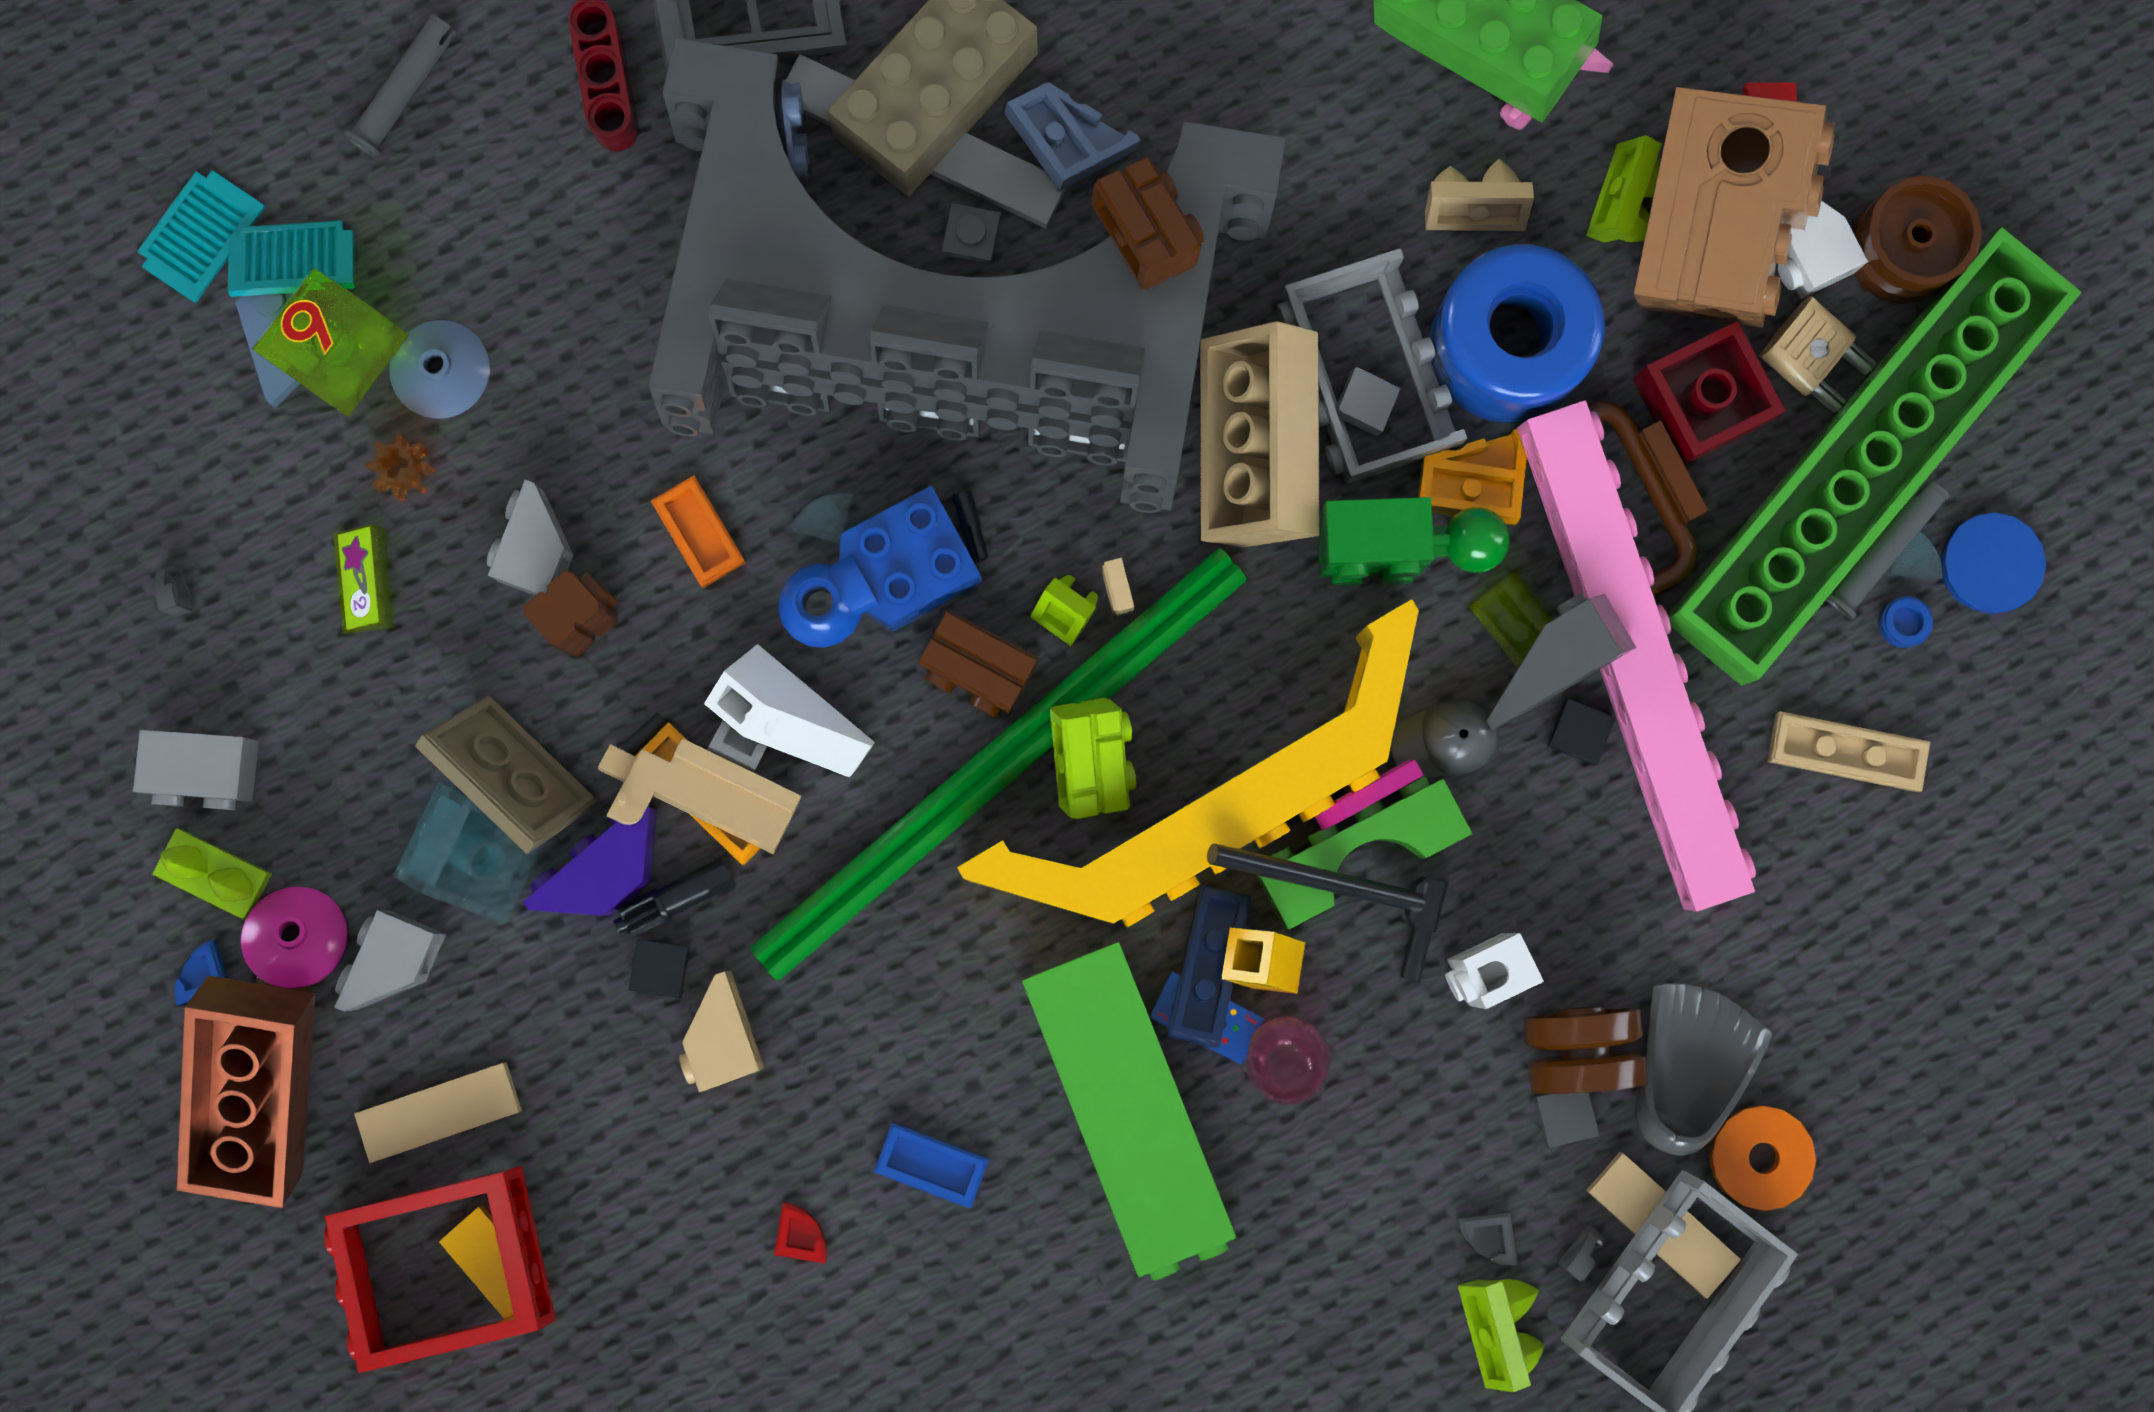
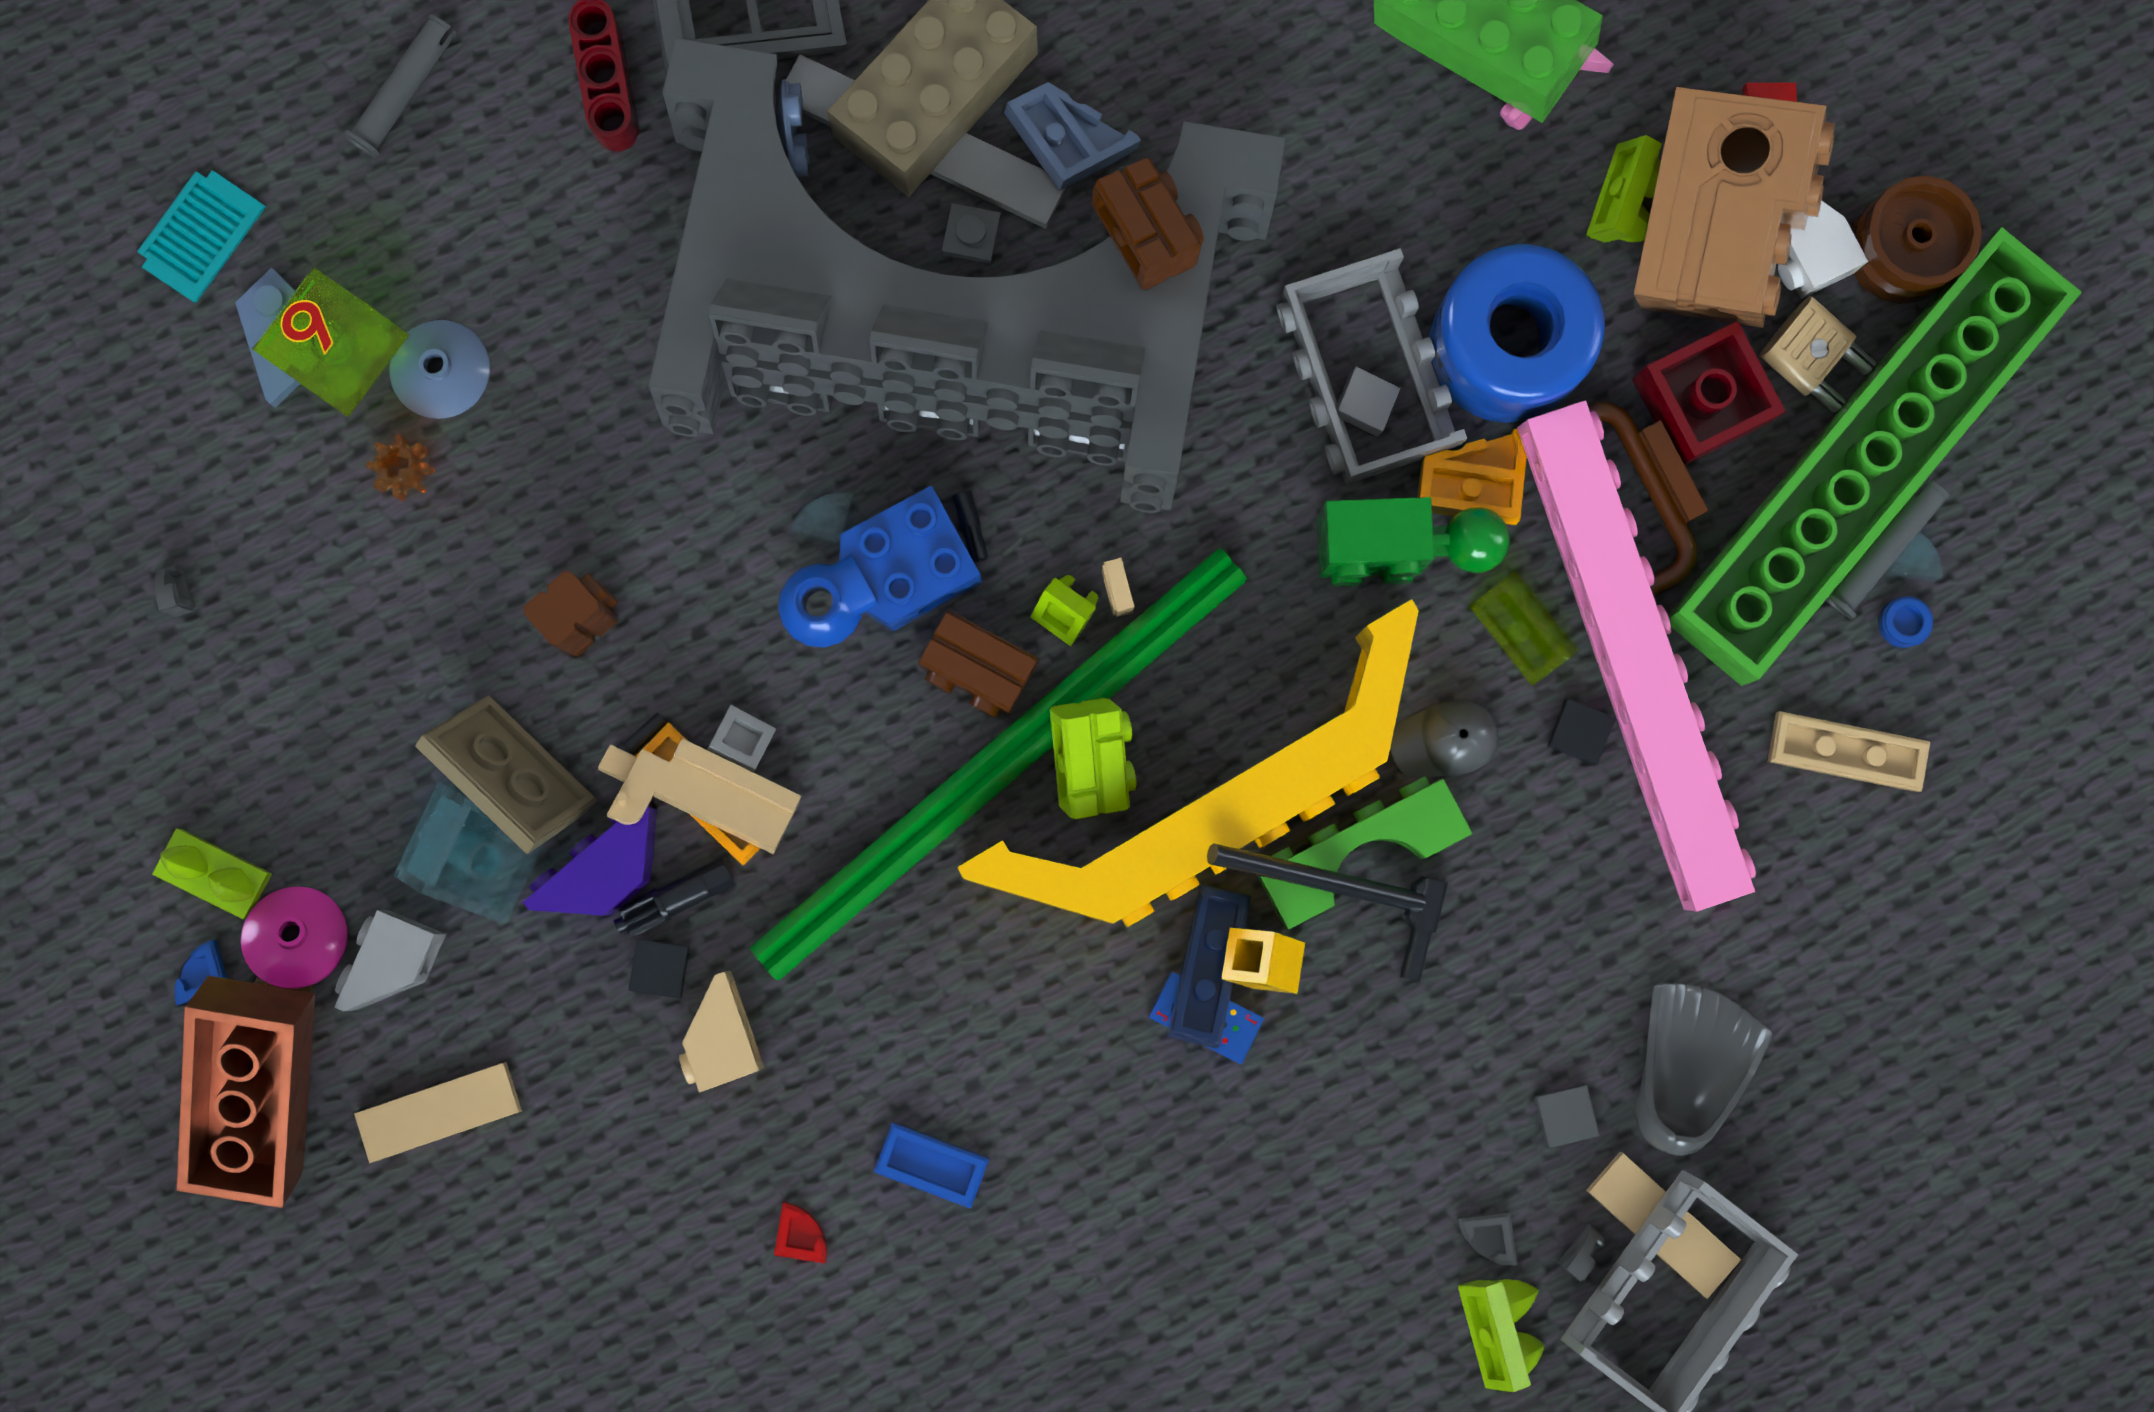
light grey brick [133,730,259,810] -> none
teal window [227,220,355,297] -> none
red window [324,1165,556,1373] -> none
slope [333,524,394,634] -> none
yellow tile [439,1205,549,1319] -> none
light grey slope [487,480,573,595] -> none
orange tile [650,475,746,588] -> none
white slope [704,644,875,777] -> none
bright green brick [1022,942,1236,1280] -> none
tan brick [1200,321,1319,547] -> none
clear pink hair [1245,1016,1331,1106] -> none
dark pink tile [1315,759,1423,831] -> none
tan tile [1425,159,1534,231] -> none
white brick [1445,933,1544,1009] -> none
dark grey slope [1486,592,1637,730] -> none
reddish brown wheel [1523,1006,1648,1094] -> none
orange tile [1708,1105,1816,1211] -> none
blue tile [1940,512,2046,615] -> none

